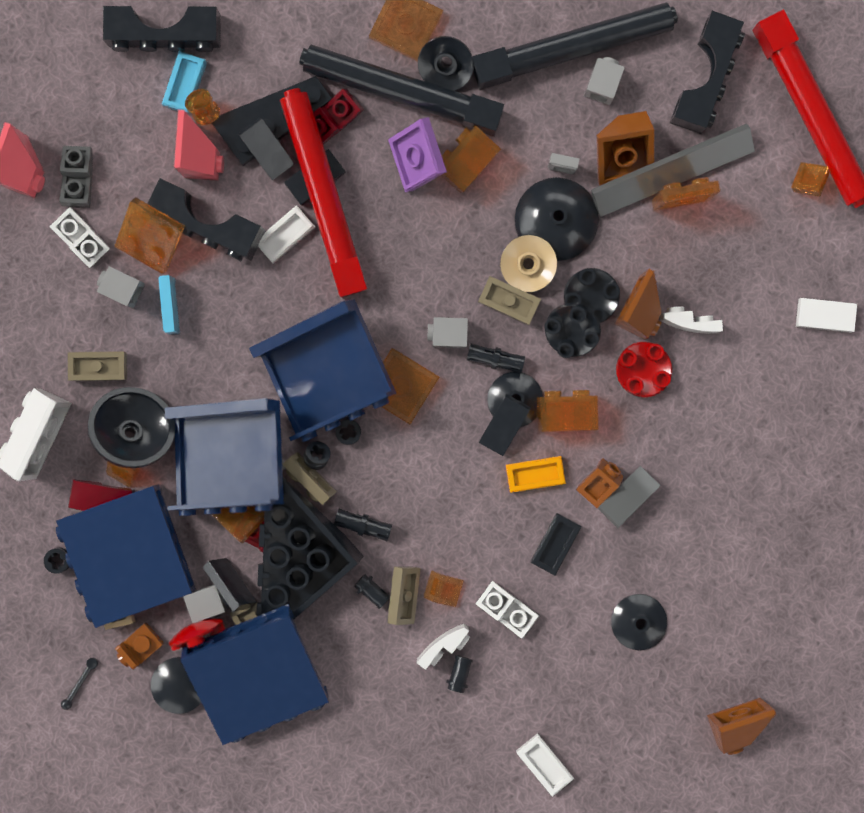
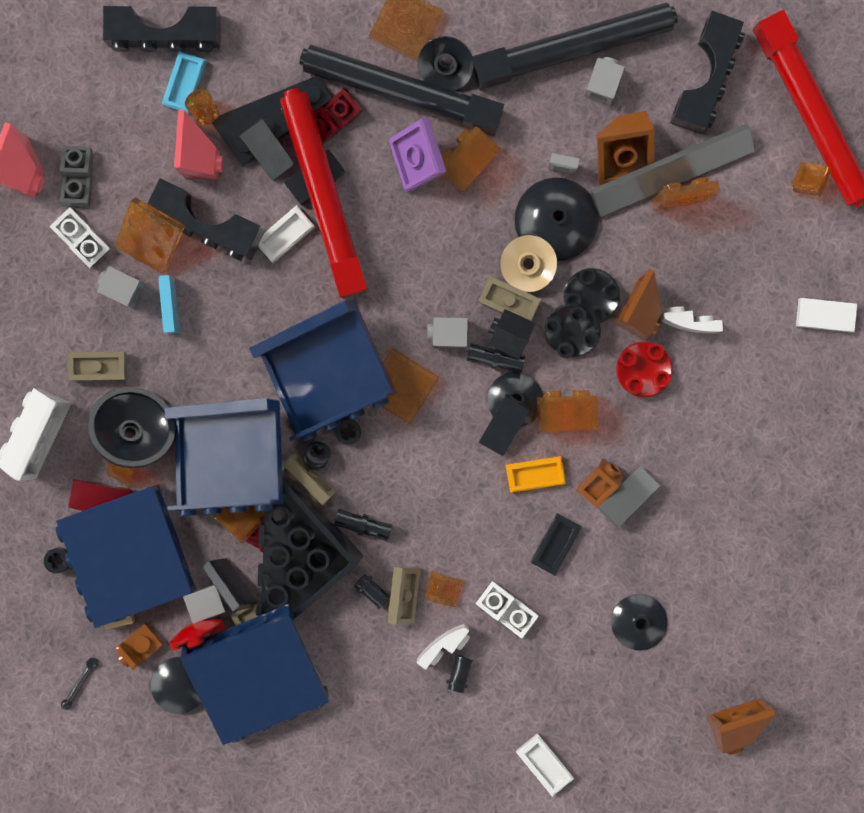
none -> black brick [488,309,535,359]

